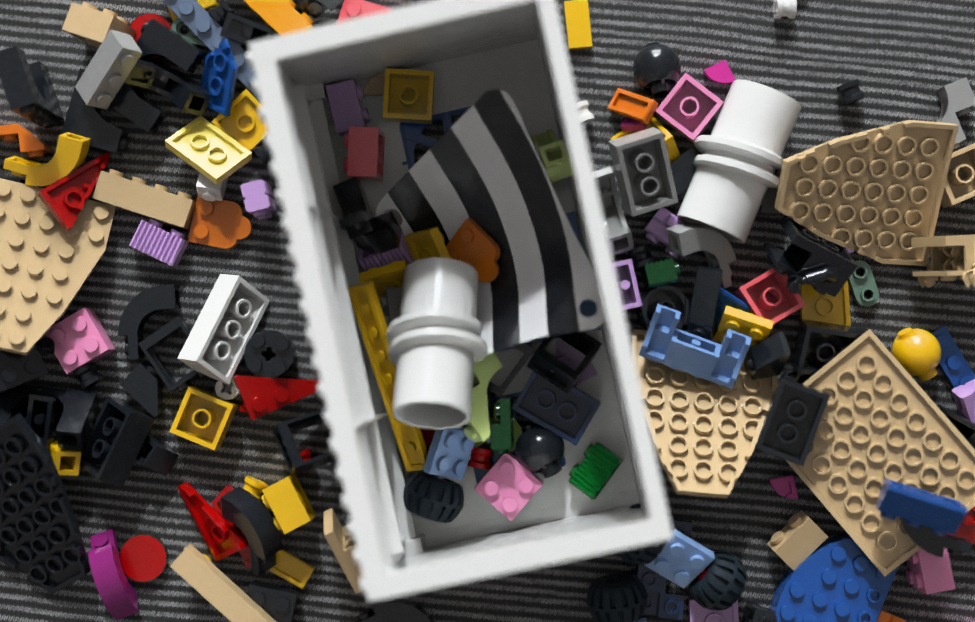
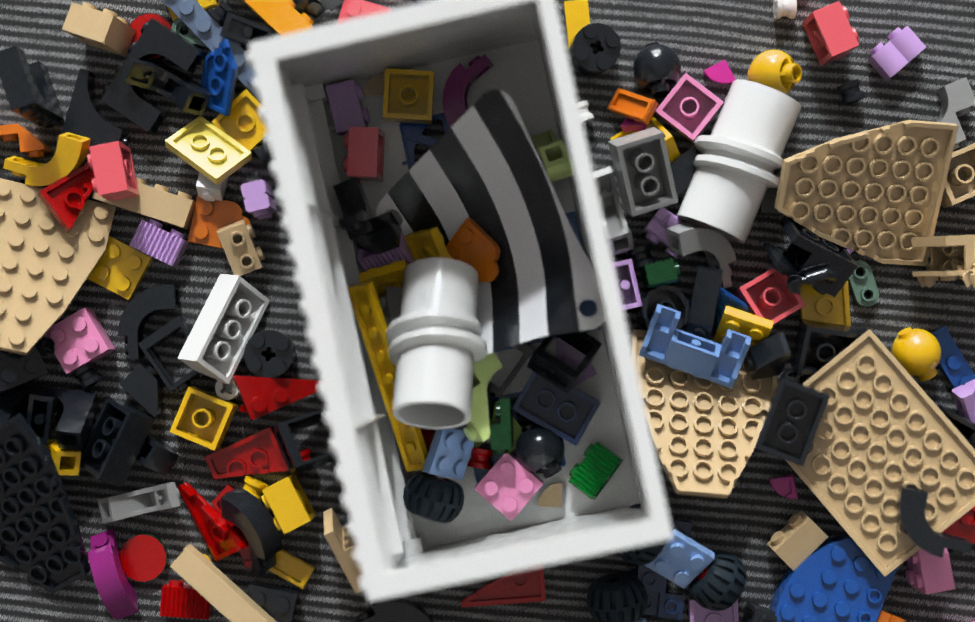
light grey brick [75,29,143,110] -> none
blue slope [876,478,968,536] -> none
none -> coral brick [87,141,140,201]
none -> yellow plate [87,236,153,300]
none -> light grey arch [98,482,180,523]
none -> red brick [160,580,213,620]
none -> red wing [204,426,289,479]
none -> tan brick [217,219,265,276]
none -> magenta arch [442,54,494,127]
none -> red wing [461,566,546,608]
none -> tan tile [537,482,563,508]
none -> black brick [569,23,621,76]
none -> yellow brick [747,50,802,94]
none -> coral brick [802,1,859,66]
none -> lavender brick [867,26,926,81]

